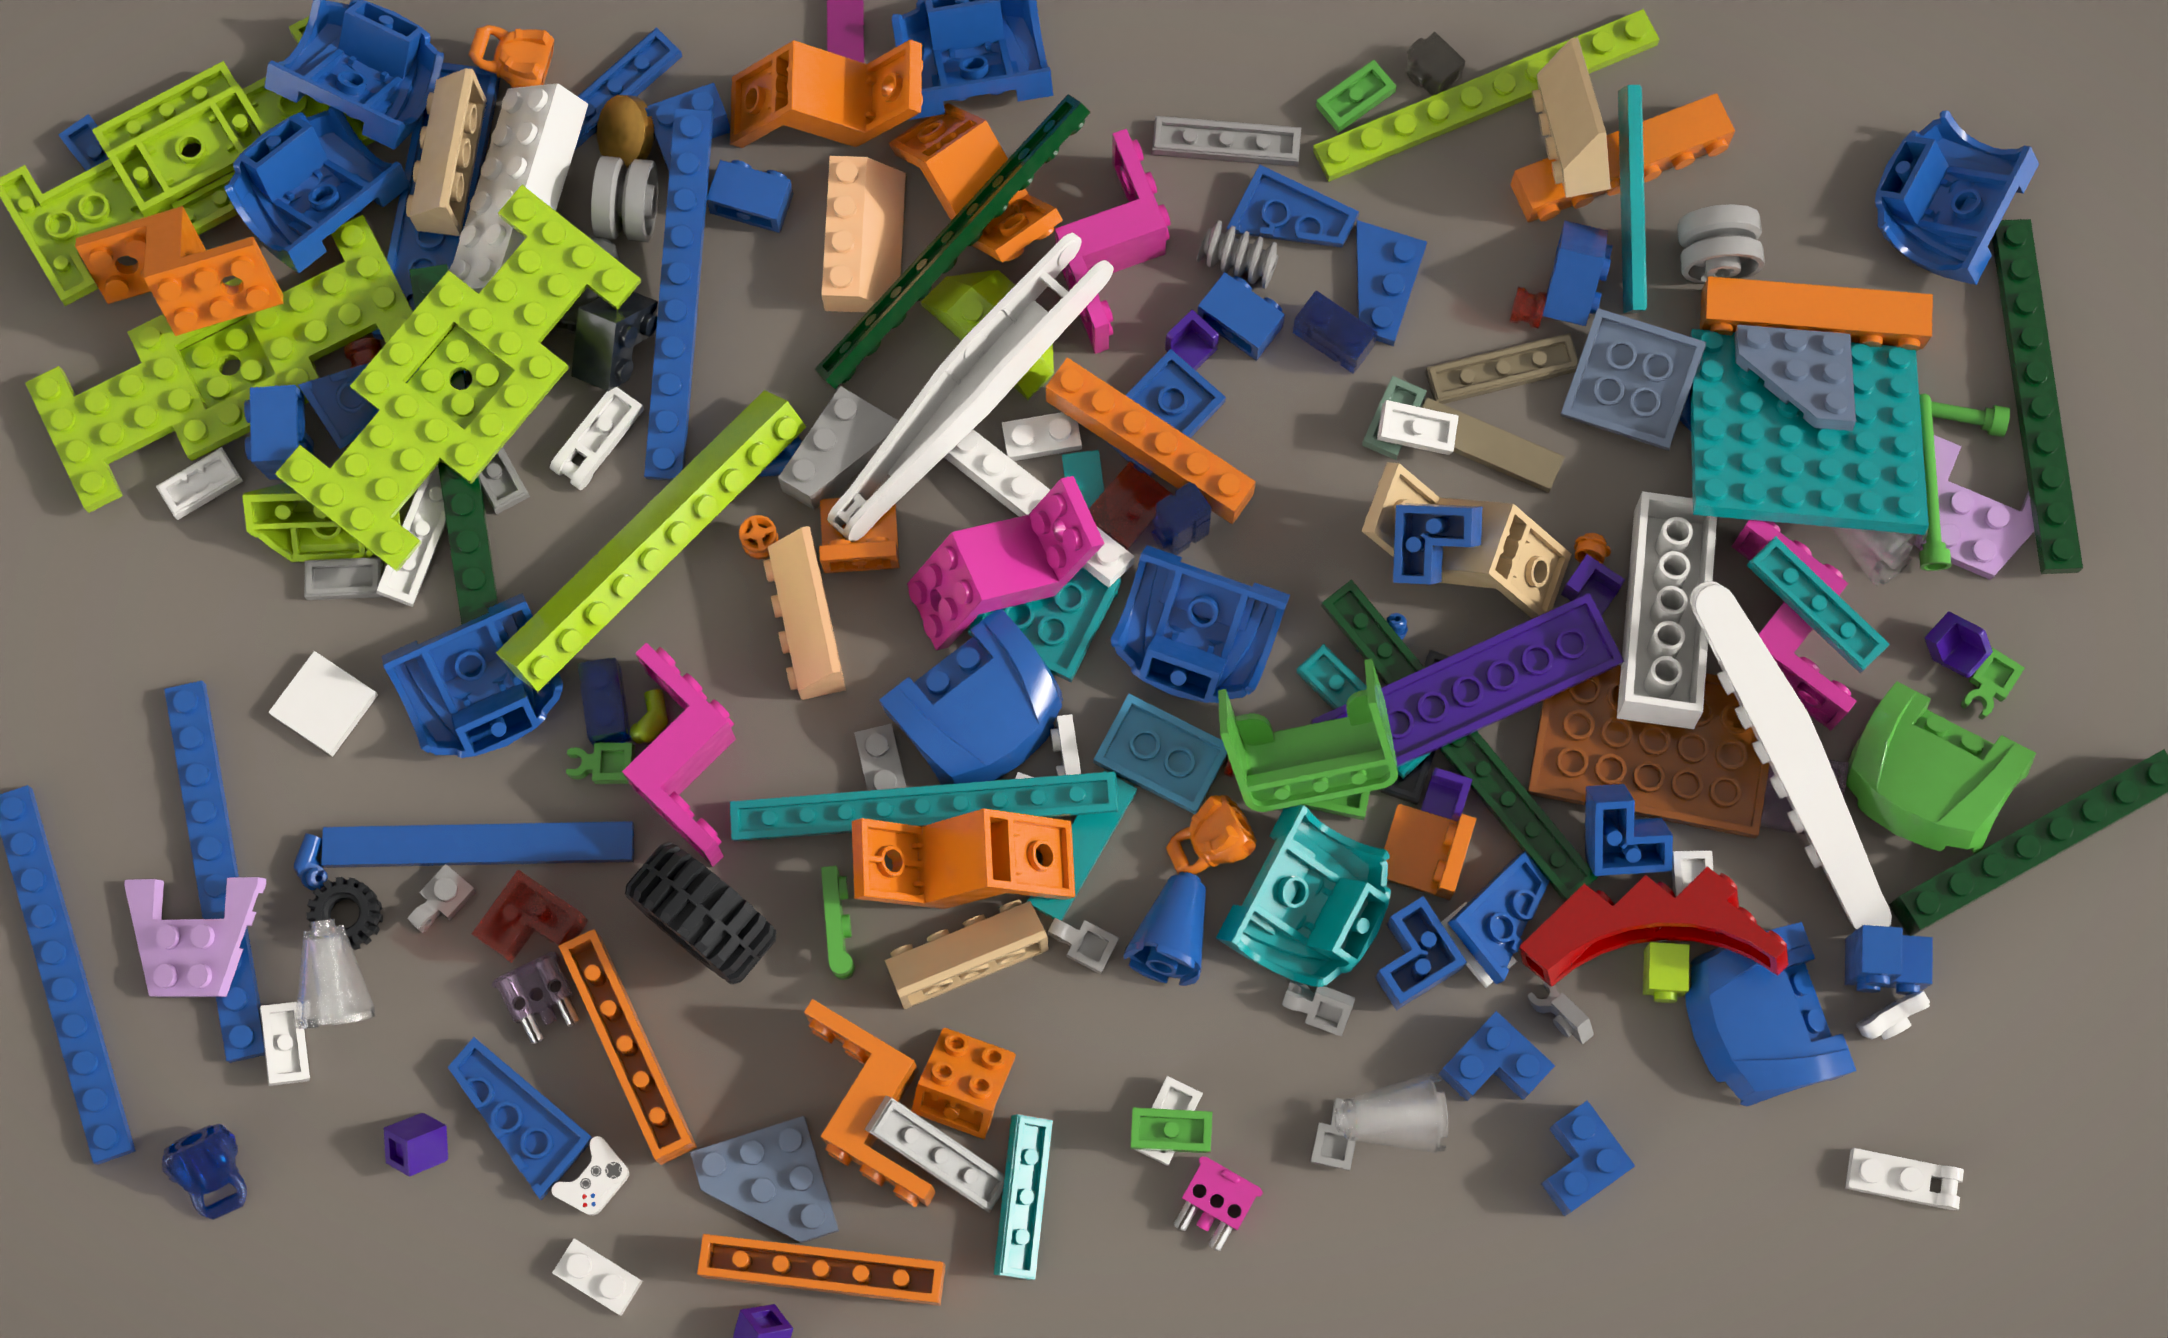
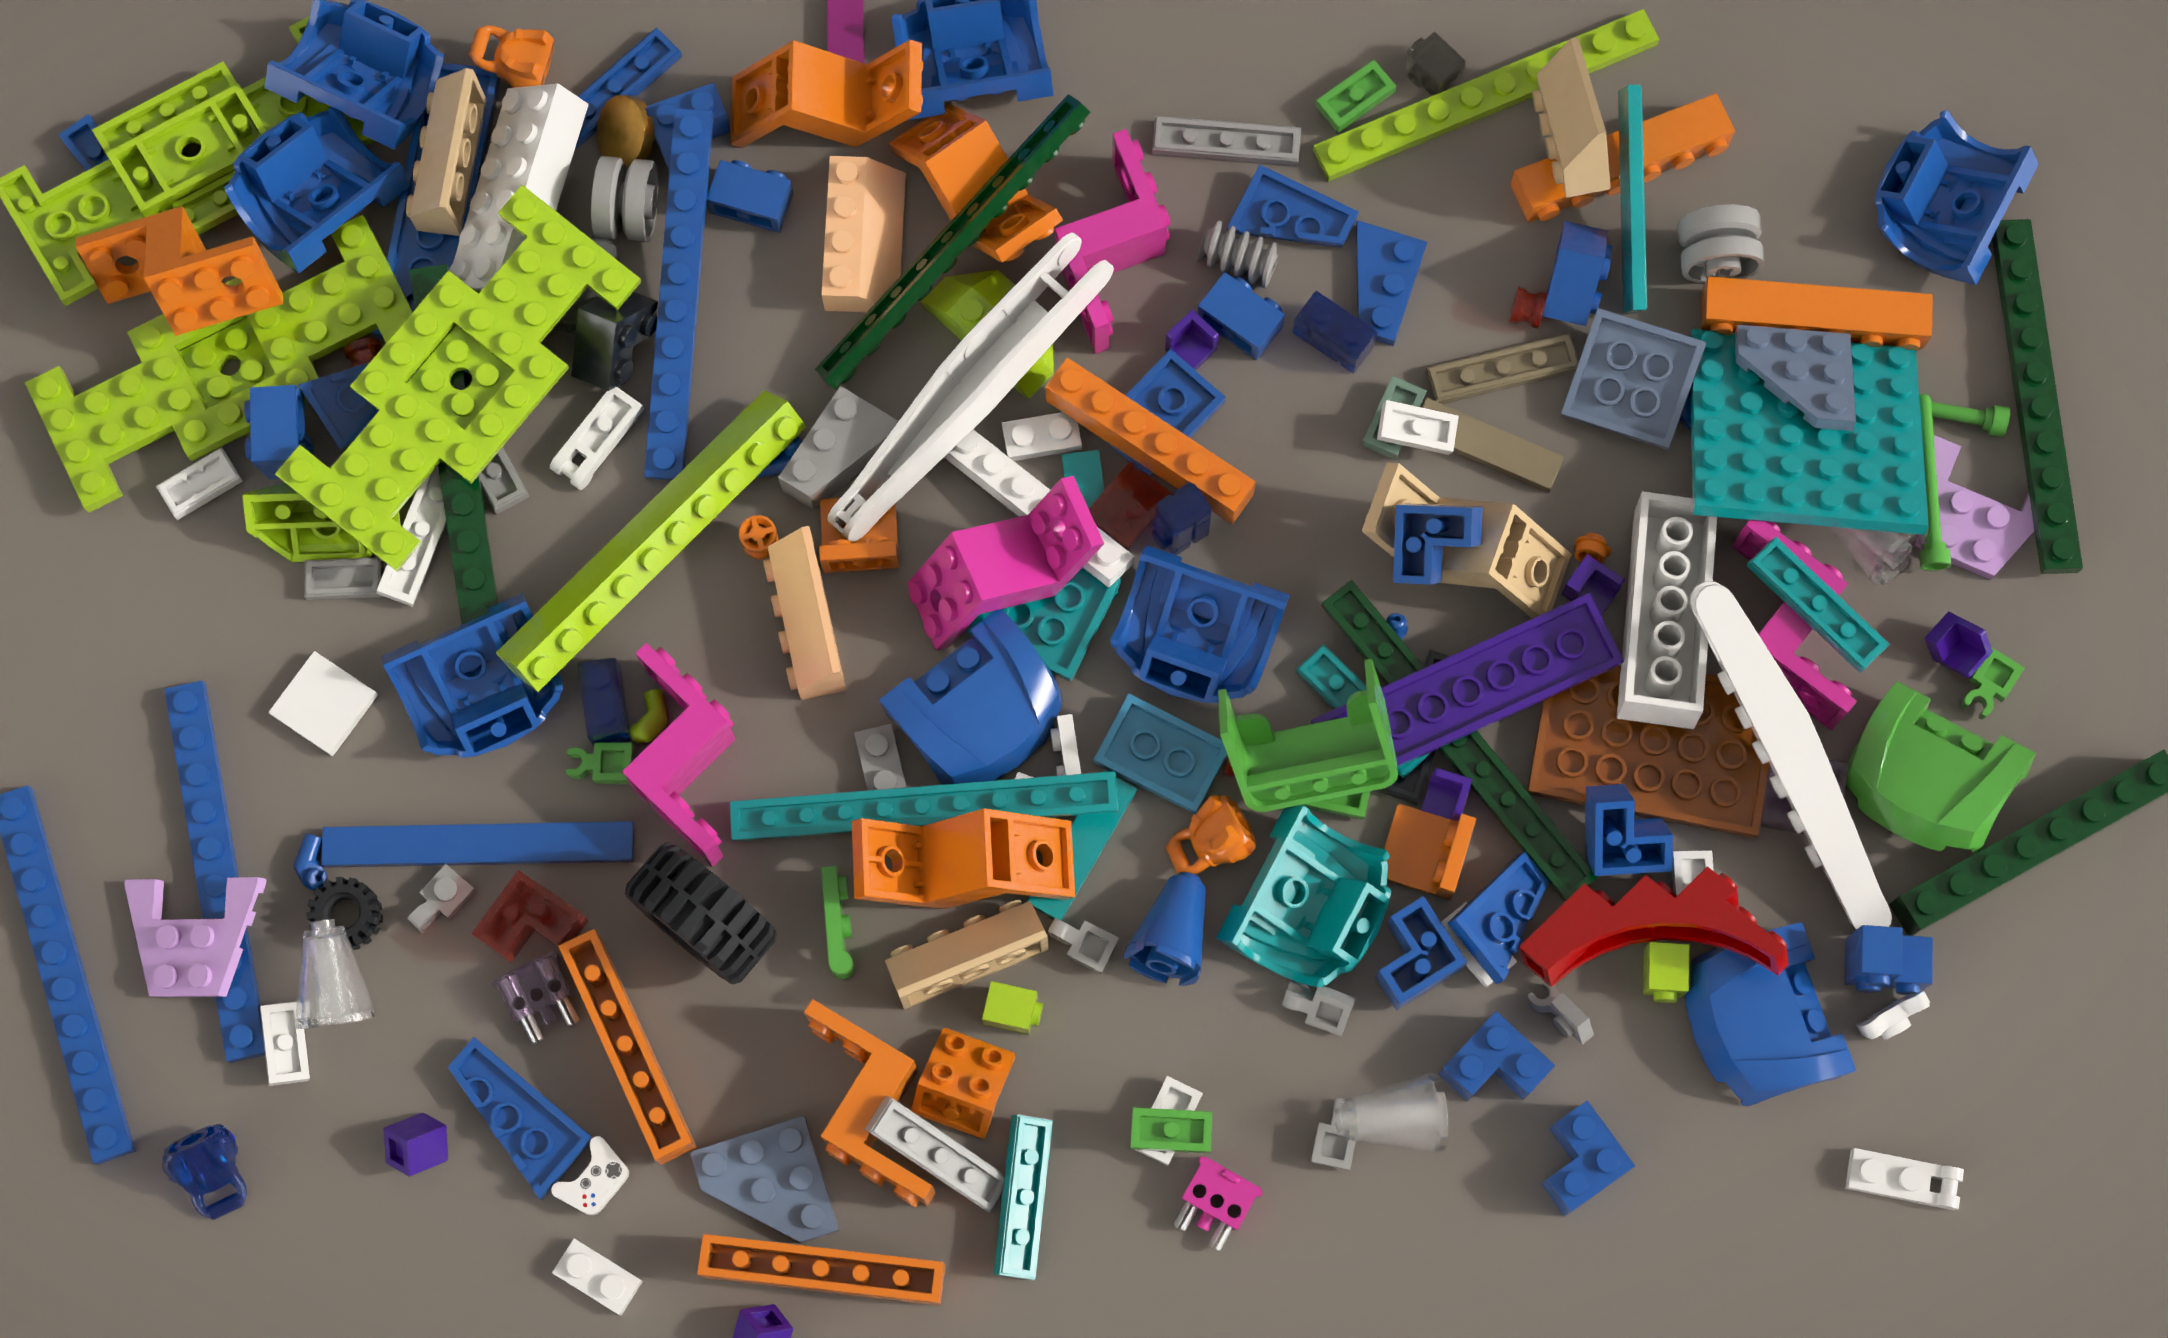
none -> lime brick [982,981,1043,1035]

